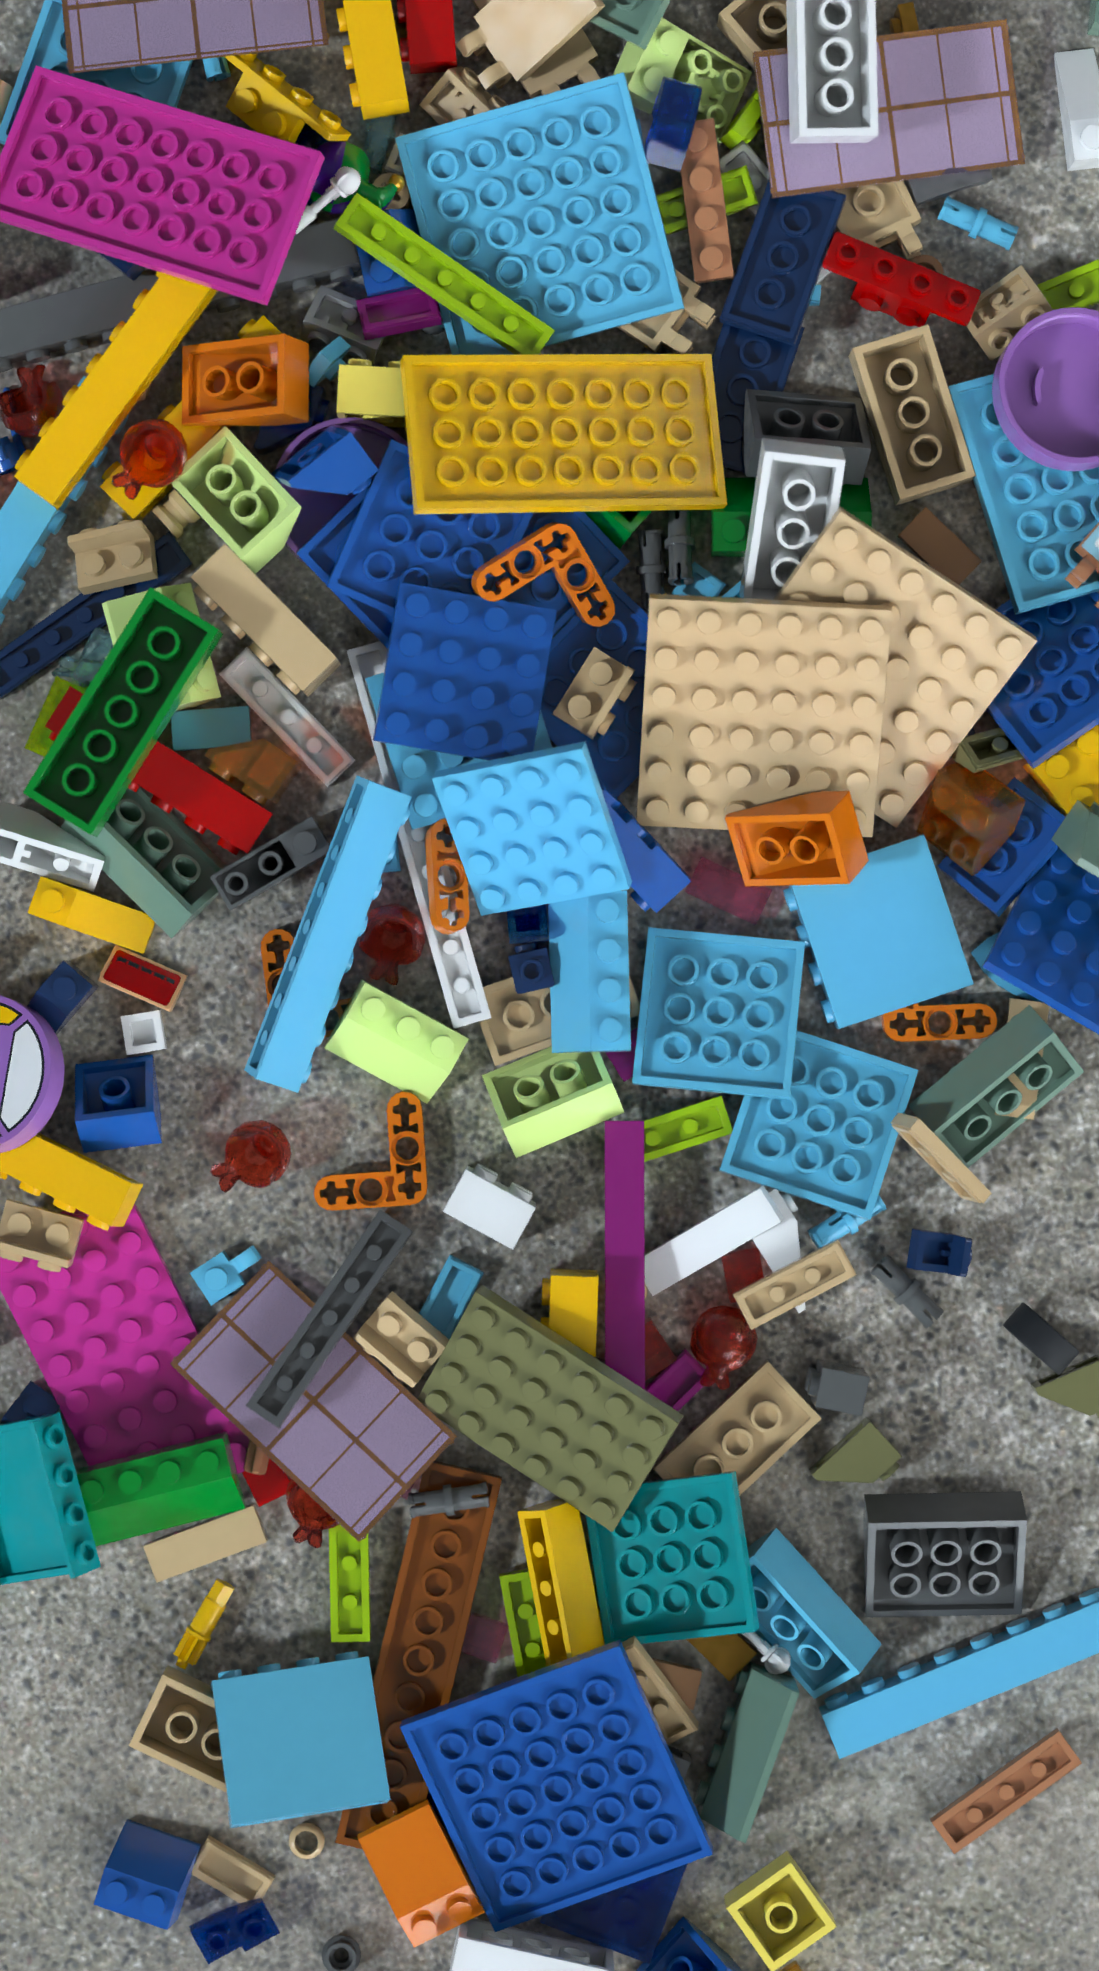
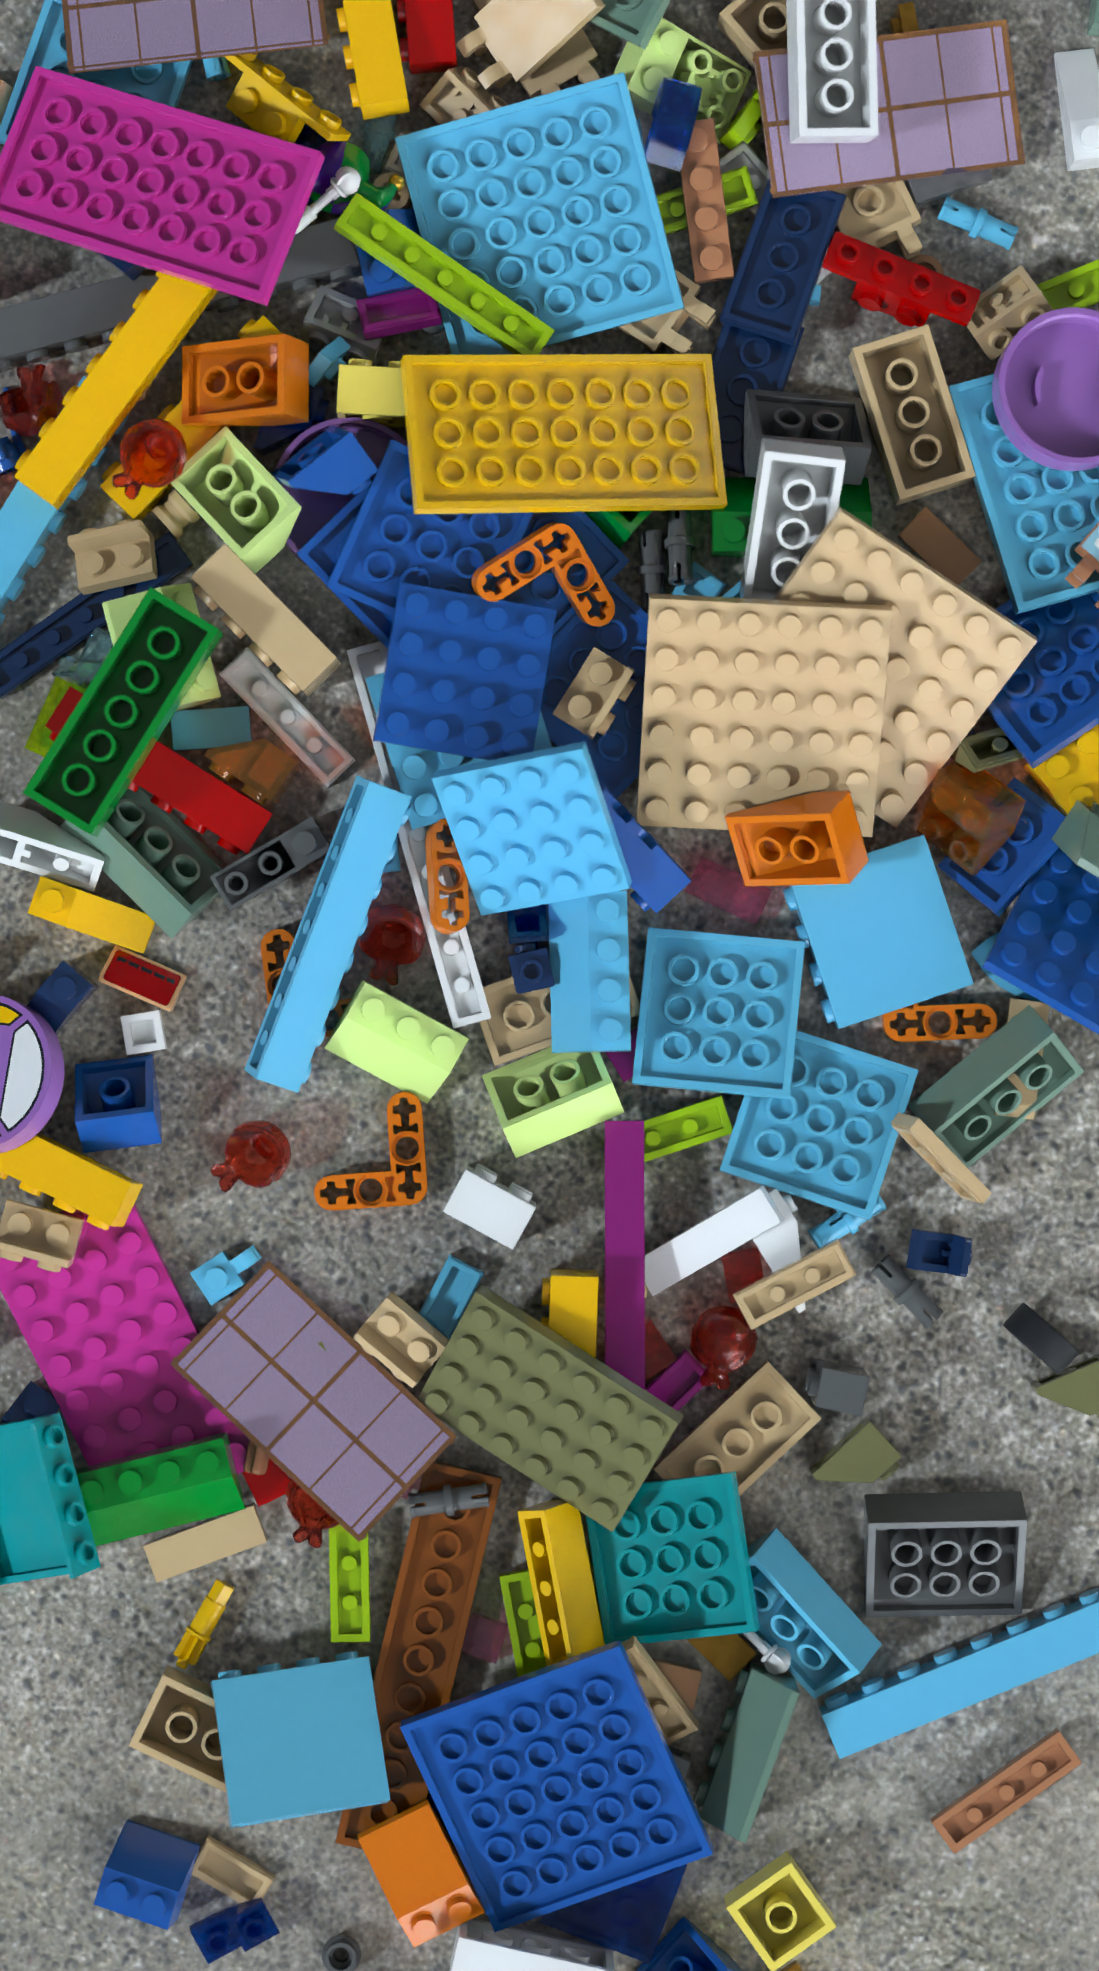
dark grey plate [246,1210,413,1429] -> none
tan piece [289,1822,325,1859] -> none

